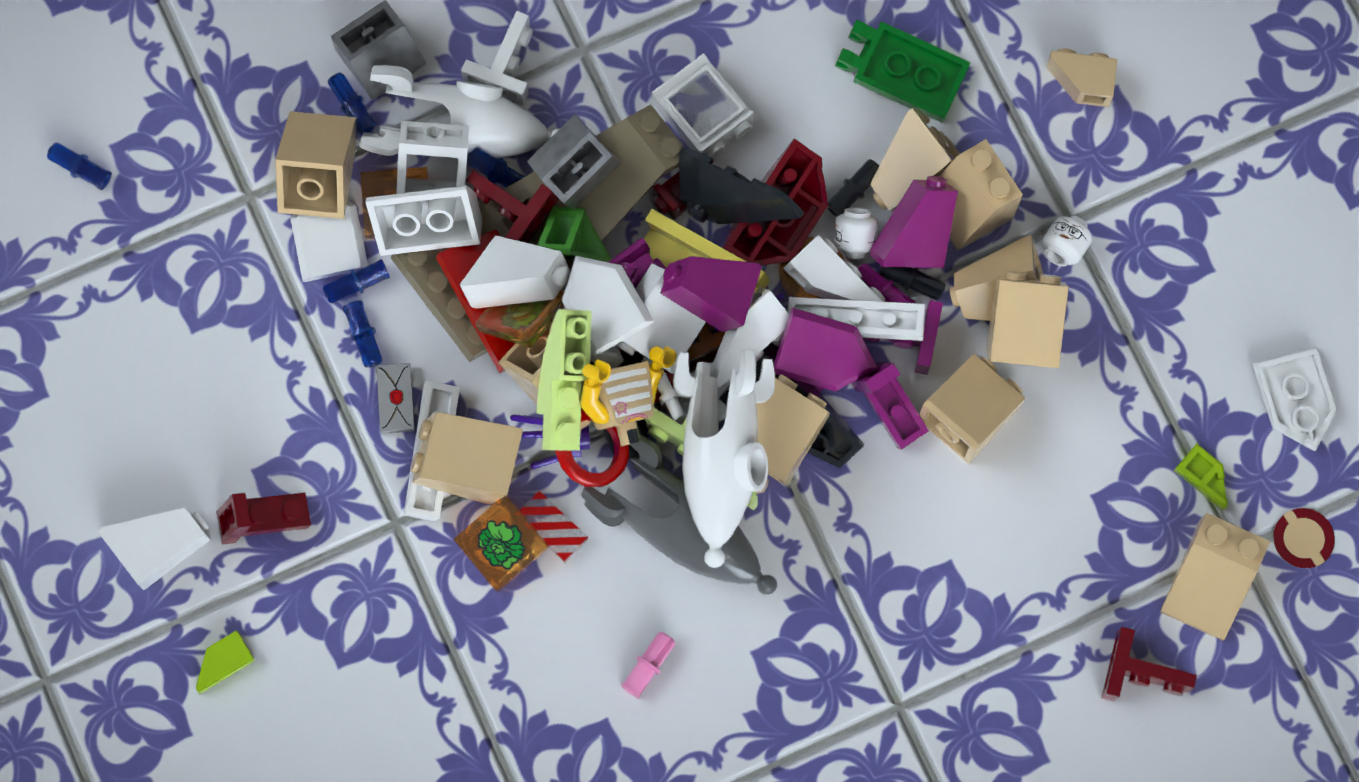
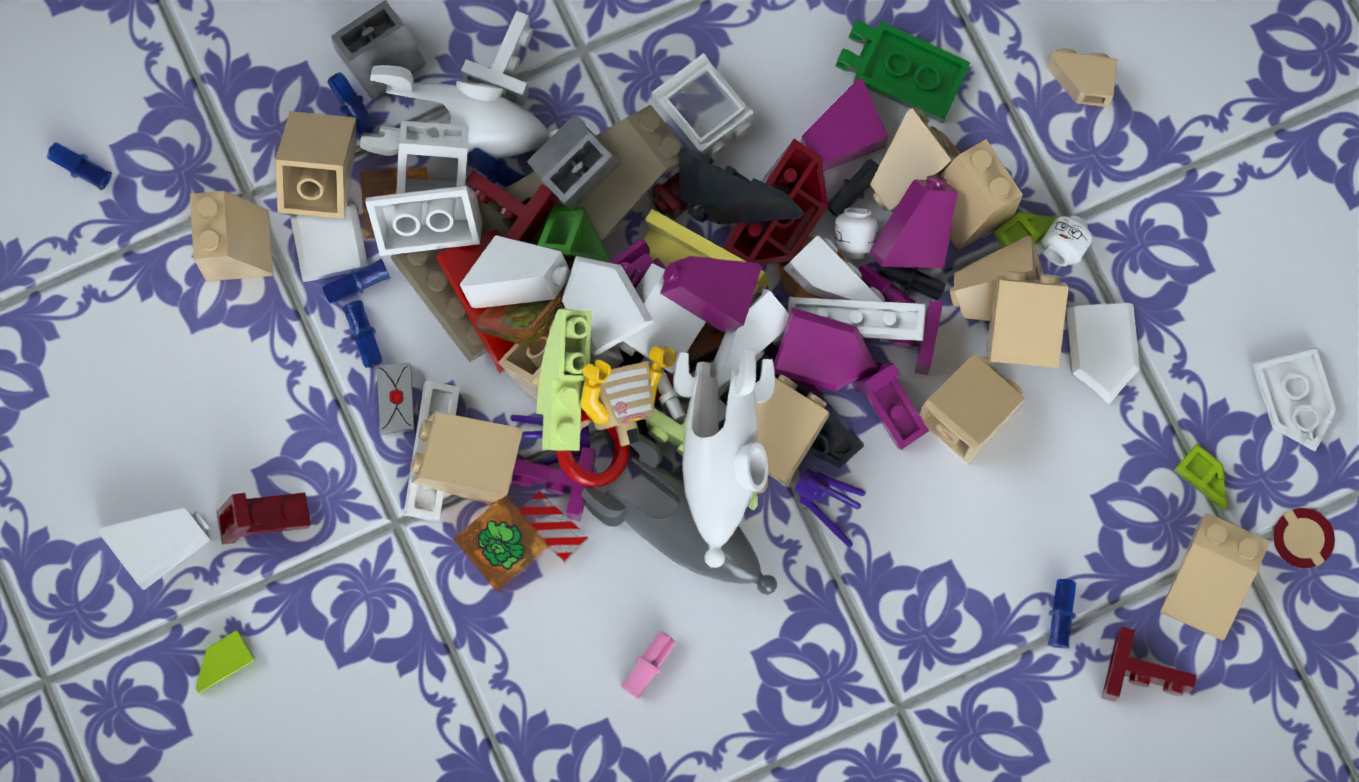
none -> tan slope [190,191,273,282]
none -> magenta bracket [512,447,597,522]
none -> dark purple plant [794,468,866,547]
none -> magenta slope [801,78,888,172]
none -> lime tile [993,212,1060,247]
none -> clear blue axle [1047,579,1077,649]
none -> white tile [1066,303,1140,405]

